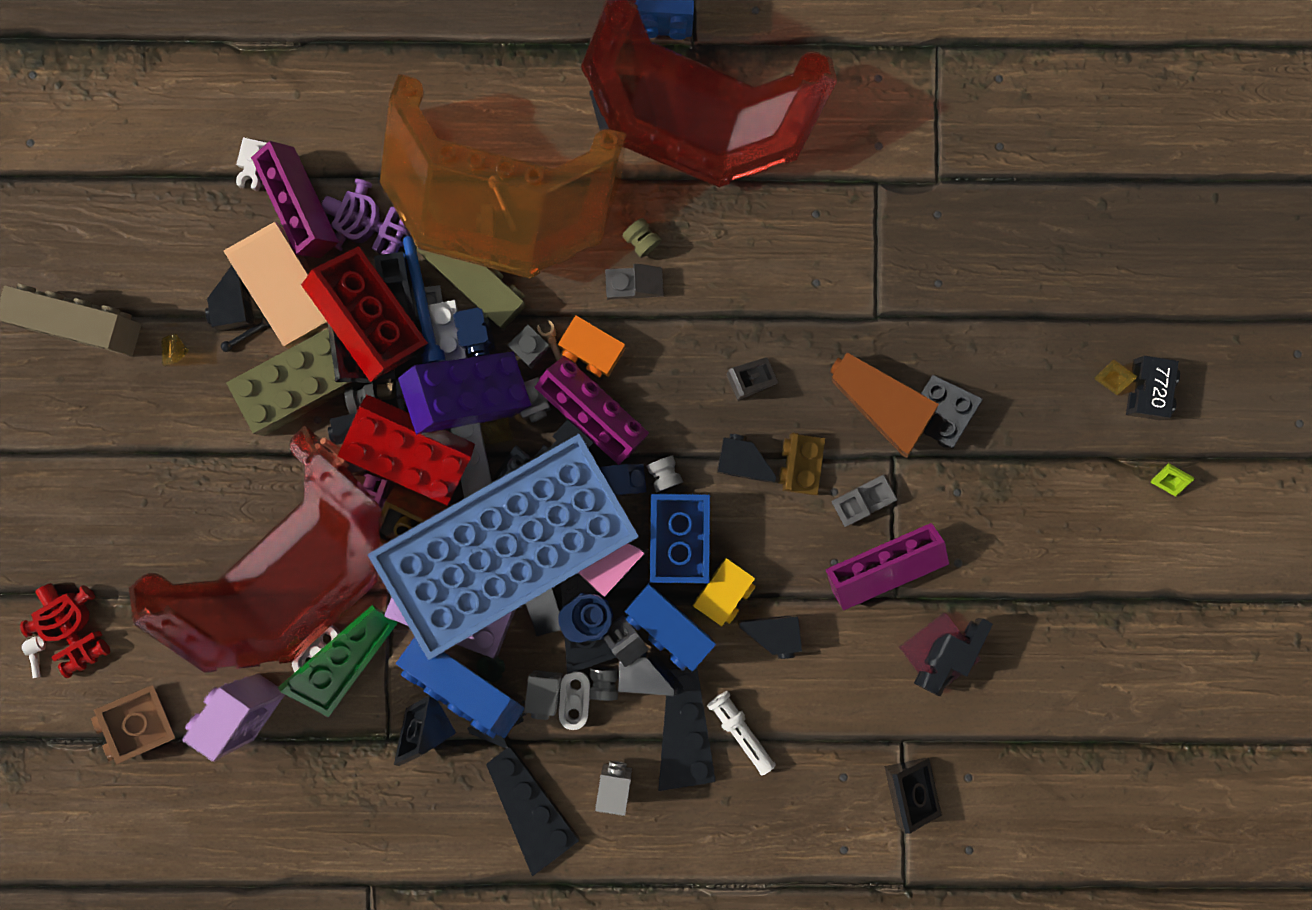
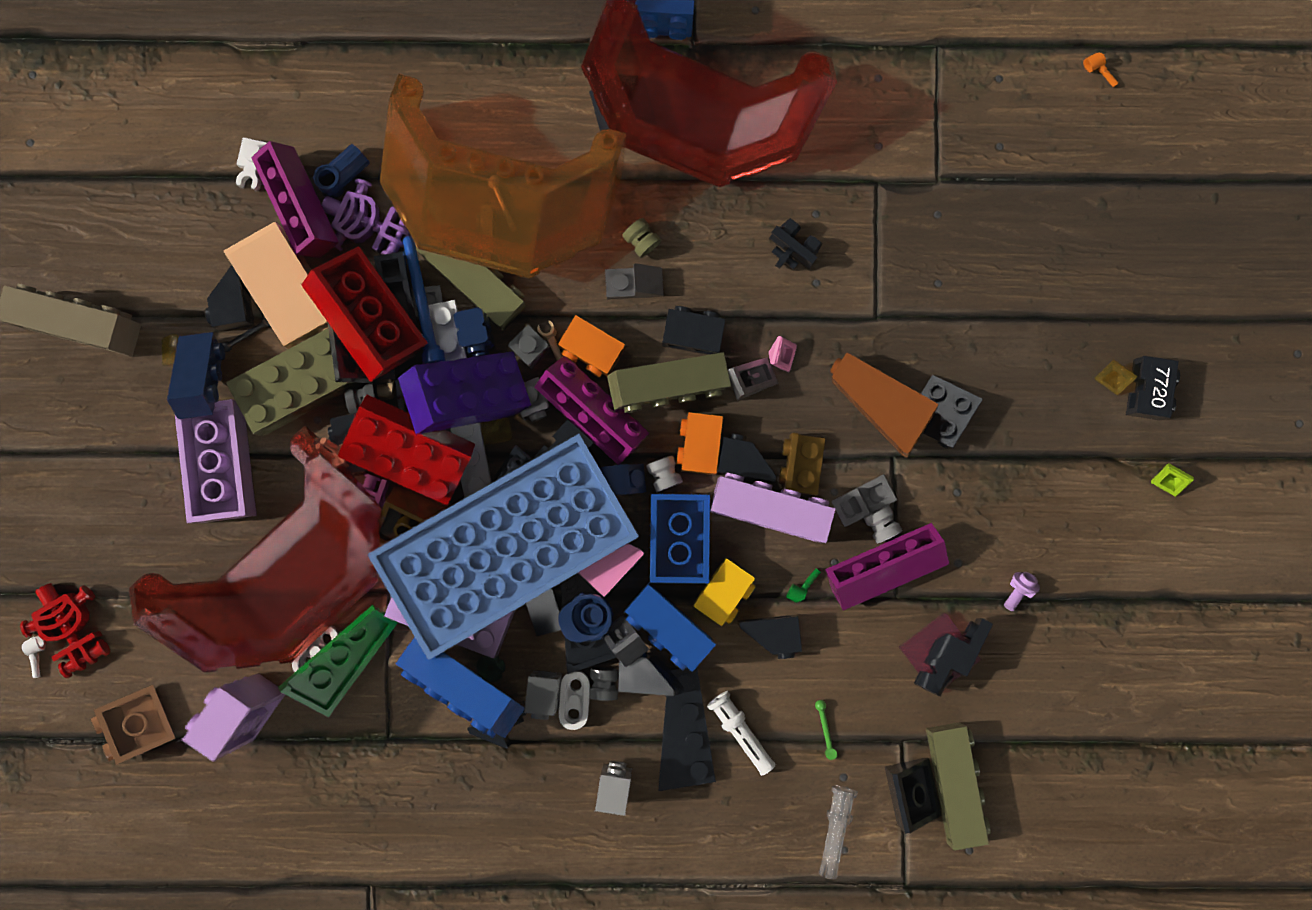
black slope [394,695,456,766] -> none
black wing [486,746,580,877] -> none
none -> dark blue brick [167,332,225,420]
none -> lavender brick [175,399,256,523]
none -> dark blue piece [313,144,370,198]
none -> olive brick [607,352,731,413]
none -> black brick [662,306,725,355]
none -> orange brick [676,412,723,475]
none -> lavender brick [710,473,836,543]
none -> black hips [769,218,822,270]
none -> bright pink slope [769,336,797,372]
none -> green hand [786,568,821,603]
none -> bright green hinge [815,700,837,760]
none -> clear pin [818,785,858,879]
none -> light grey wheel [864,505,903,544]
none -> olive brick [926,722,991,851]
none -> lavender plate [1004,572,1040,611]
none -> orange hand [1083,53,1119,87]

